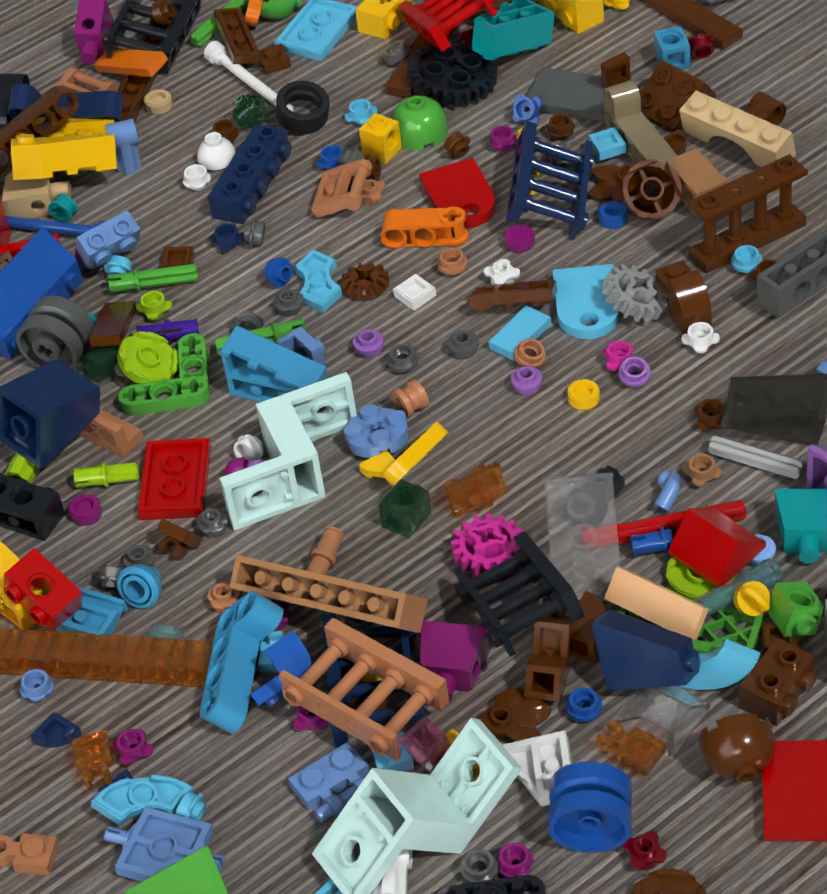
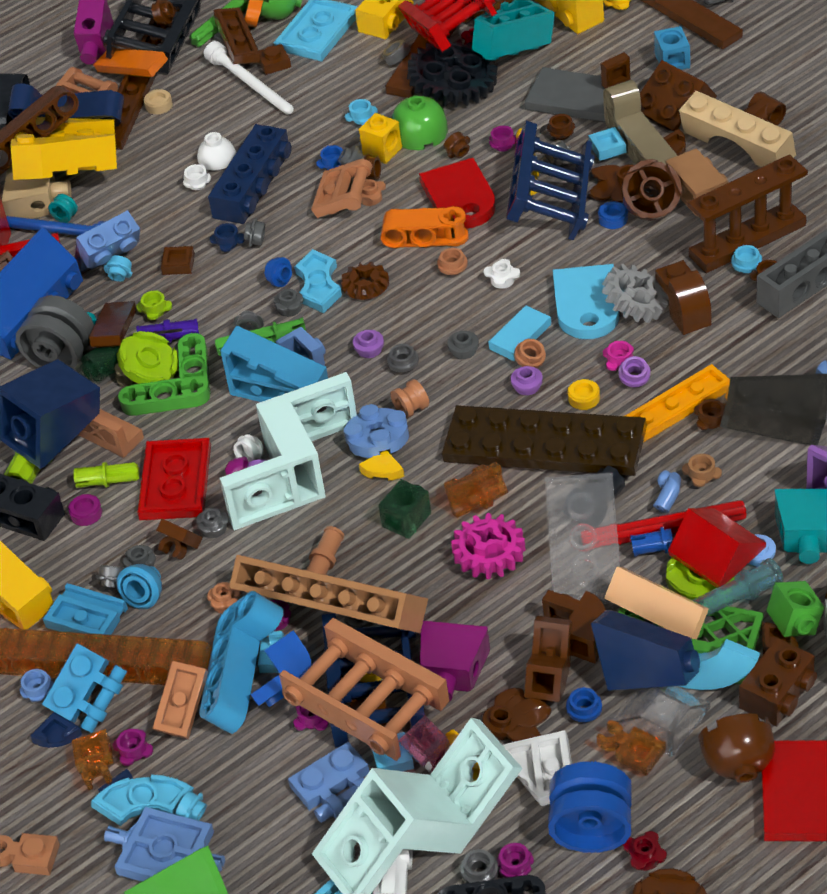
red brick [4,548,83,632] -> none
medium blue piece [105,118,142,175] -> none
bright green axle [108,264,198,293] -> none
clear light blue tile [149,624,185,646] -> none
reddish brown plate [212,119,239,143] -> none
clear green gear [232,94,267,129] -> none
black tyre [276,81,330,134] -> none
yellow beam [382,421,449,487] -> none
white tile [393,274,437,311] -> none
black fence [453,531,585,657] -> none
reddish brown hinge [468,279,557,311] -> none
magenta tile [504,225,535,253] -> none
blue plate [512,94,542,123] -> none
white plate [681,322,720,353] -> none
dark red plate [688,33,715,59] -> none
light grey axle [708,435,804,480] -> none
yellow tile [733,581,771,616] -> none
none -> dark azure plate [42,643,128,733]
none -> nougat plate [152,661,208,740]
none -> dark brown plate [442,405,647,476]
none -> light orange tile [625,364,733,443]

